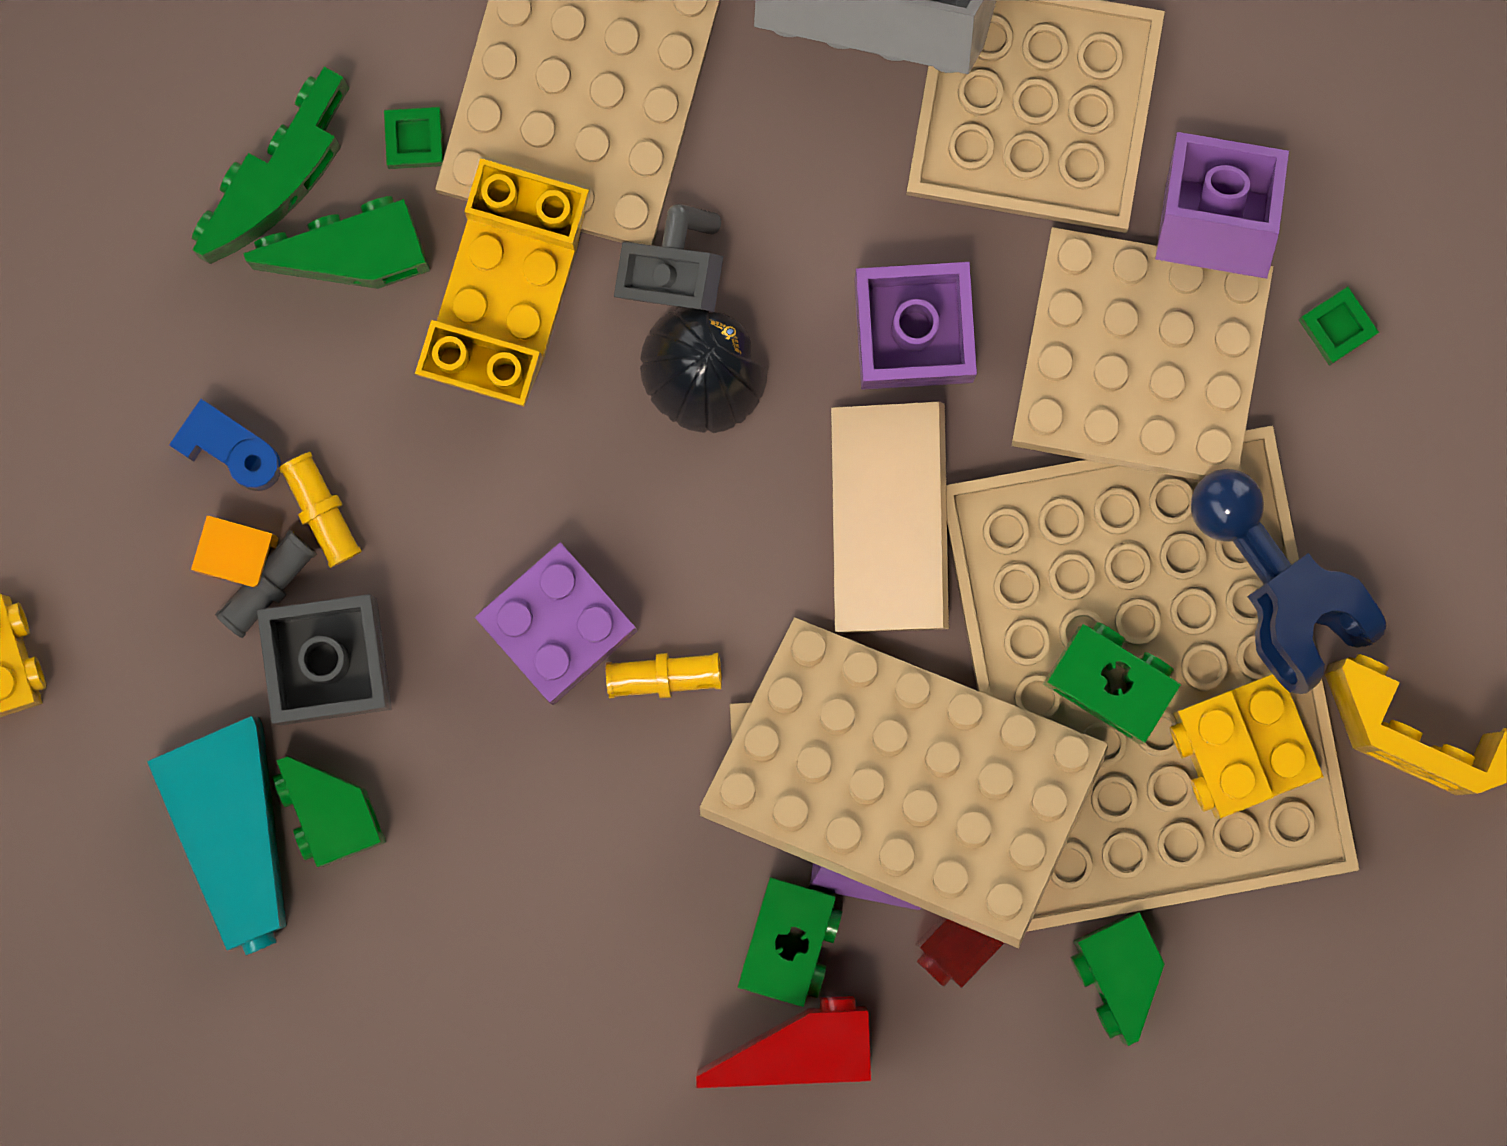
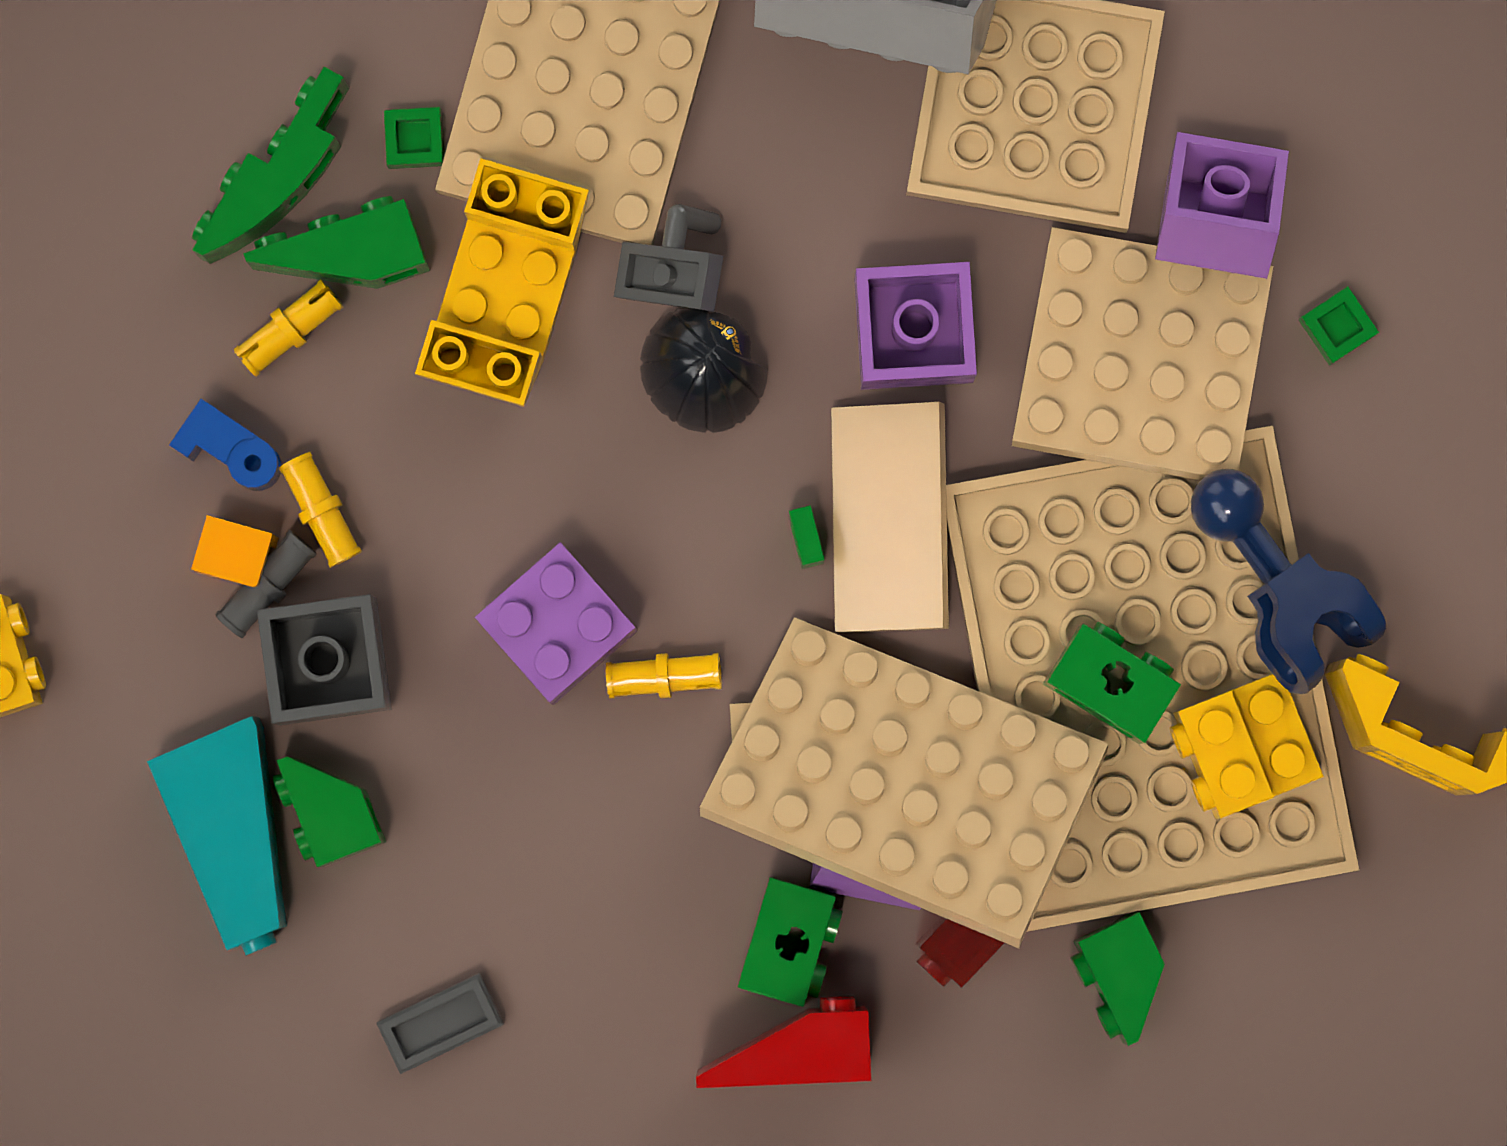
none -> yellow pin [233,279,344,377]
none -> dark grey tile [376,973,504,1074]
none -> green tile [788,505,824,570]

